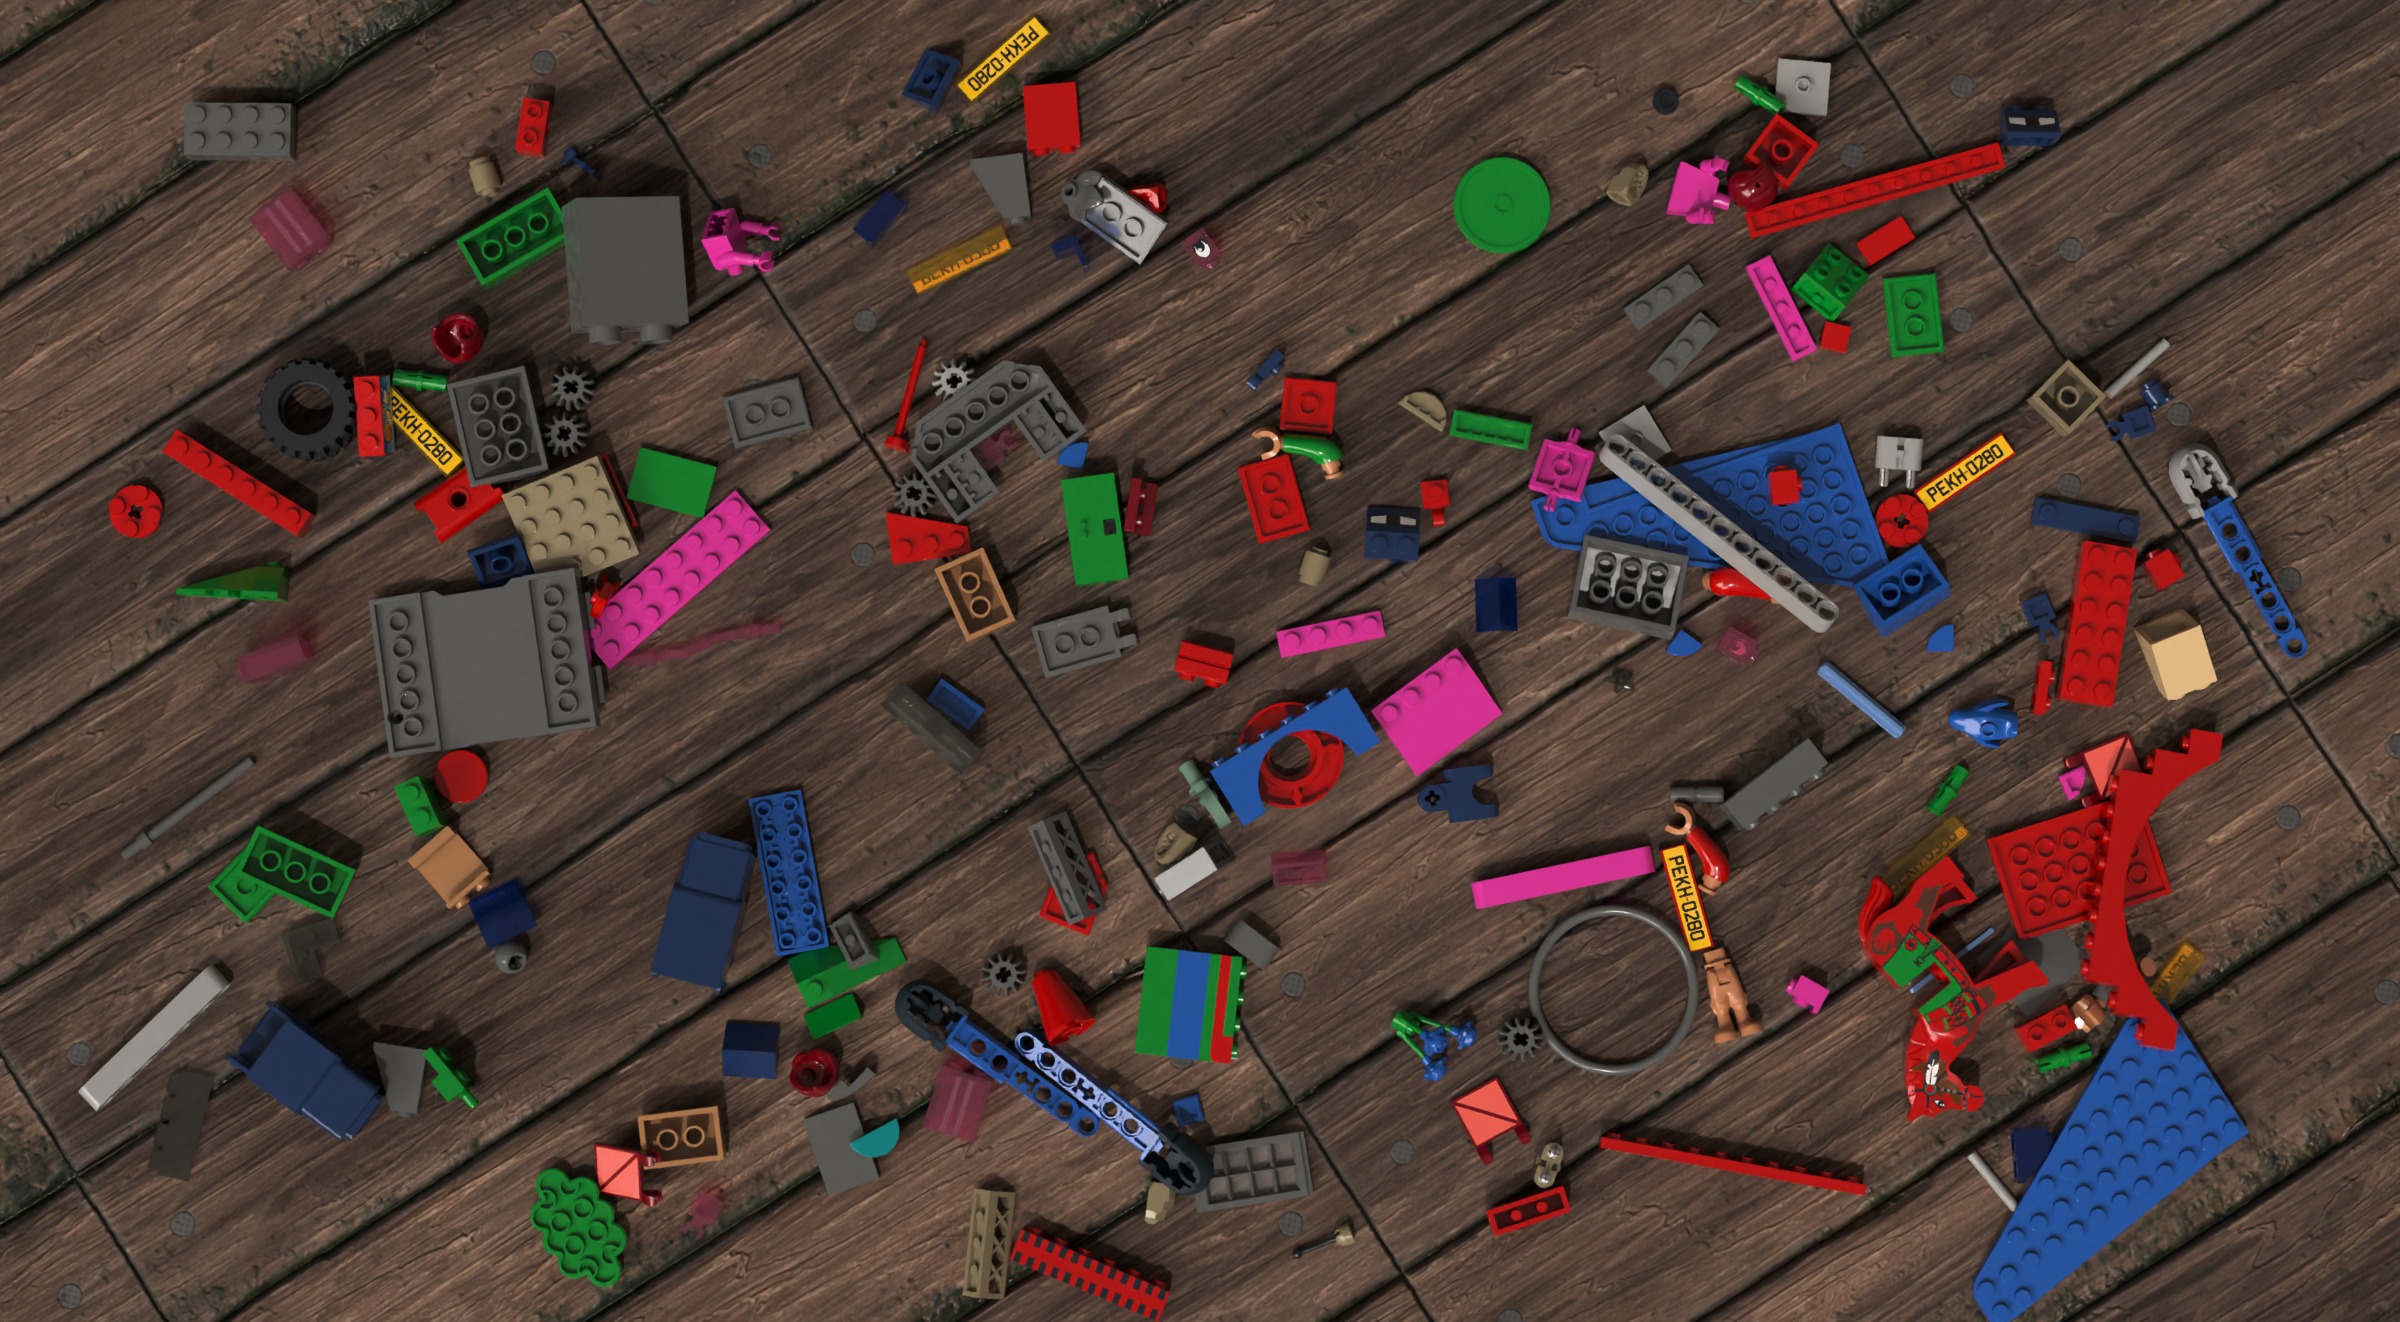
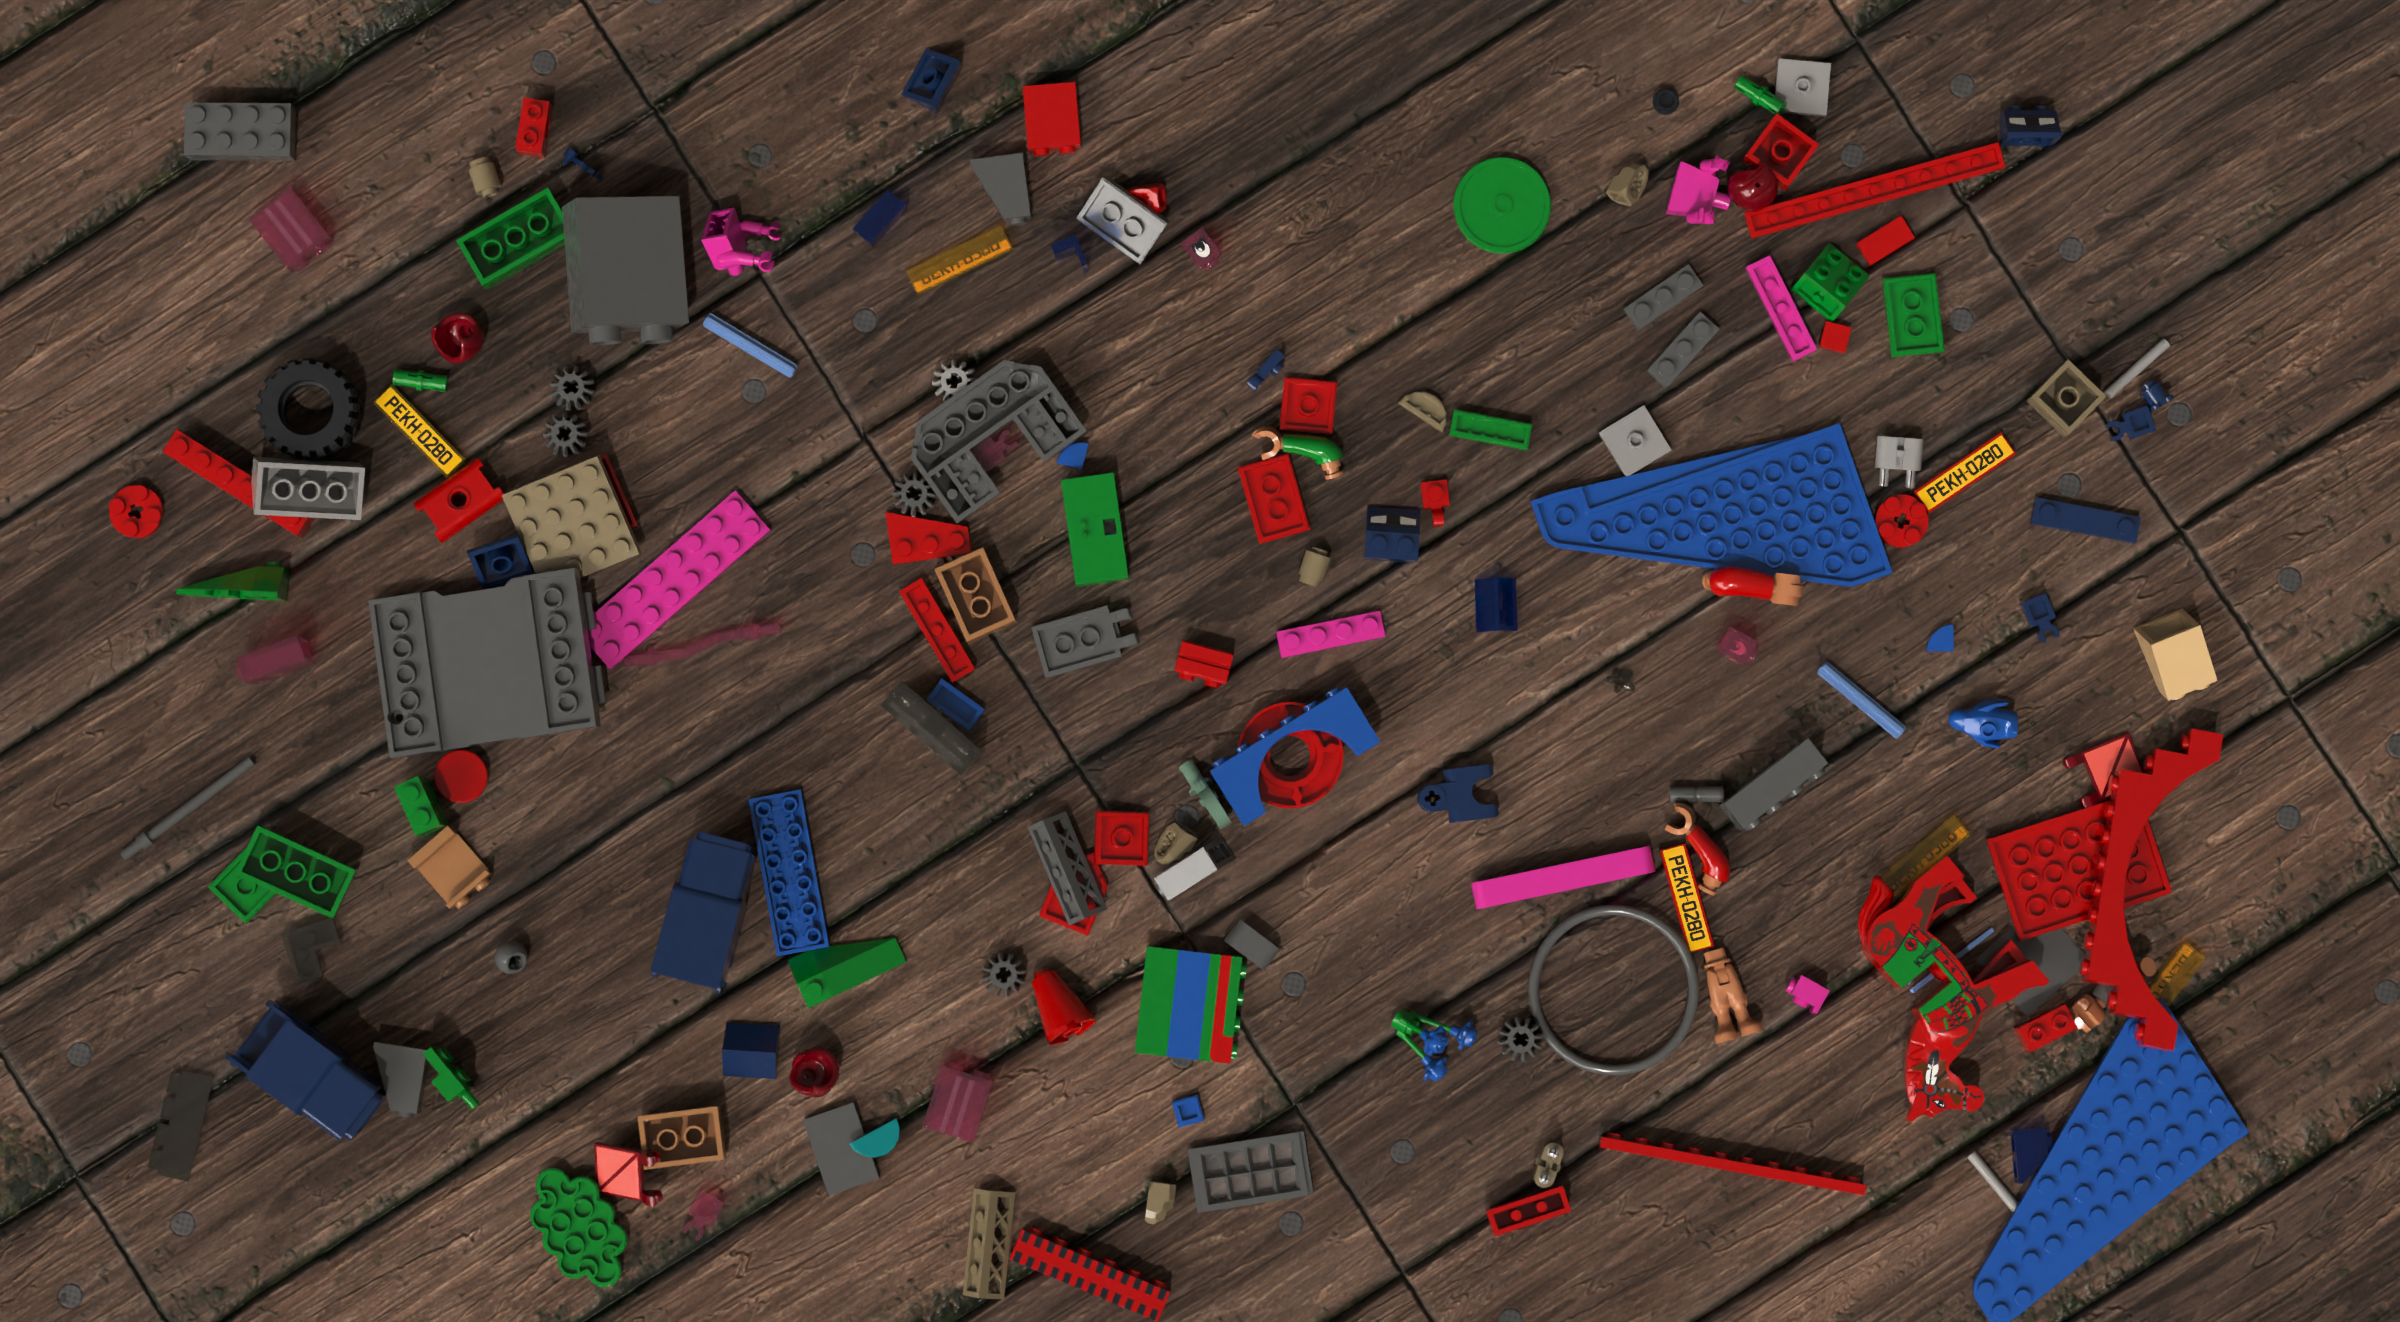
light grey beam [78,964,231,1111] -> none
red brick [353,374,395,457] -> none
dark grey slope [447,366,553,488] -> none
clear blue slope [468,878,538,950] -> none
red plate [589,574,621,620] -> none
green tile [627,447,718,519] -> none
dark grey tile [722,377,813,449] -> none
green slope [804,993,863,1040] -> none
dark grey slope [826,1067,877,1102] -> none
dark grey slope [829,911,880,970] -> none
red piece [885,339,927,453] -> none
blue piece [895,979,1099,1137] -> none
tile [955,15,1051,105] -> none
piece [1015,1029,1214,1196] -> none
dark grey plate [1061,171,1104,222] -> none
dark red bracket [1124,478,1158,536] -> none
clear pink slope [1271,850,1327,887] -> none
hinge [1292,1223,1356,1259] -> none
dark pink slope [1370,648,1502,776] -> none
coral flag [1450,1077,1531,1165] -> none
dark pink plate [1529,428,1596,512] -> none
dark grey slope [1567,535,1689,640] -> none
light grey beam [1599,434,1839,633] -> none
blue tile [1665,630,1702,656] -> none
red brick [1767,466,1803,506] -> none
blue slope [1853,544,1950,638] -> none
green pin [1926,764,1970,817] -> none
red plate [2030,660,2055,716] -> none
green pin [2035,1041,2092,1074] -> none
red brick [2054,541,2138,708] -> none
dark pink tile [2057,766,2086,801] -> none
red brick [2141,548,2185,591] -> none
blue piece [2169,443,2308,658] -> none
none -> light grey slope [251,457,365,520]
none -> medium blue axle [703,313,798,378]
none -> red plate [899,578,976,683]
none -> red tile [1094,811,1149,866]

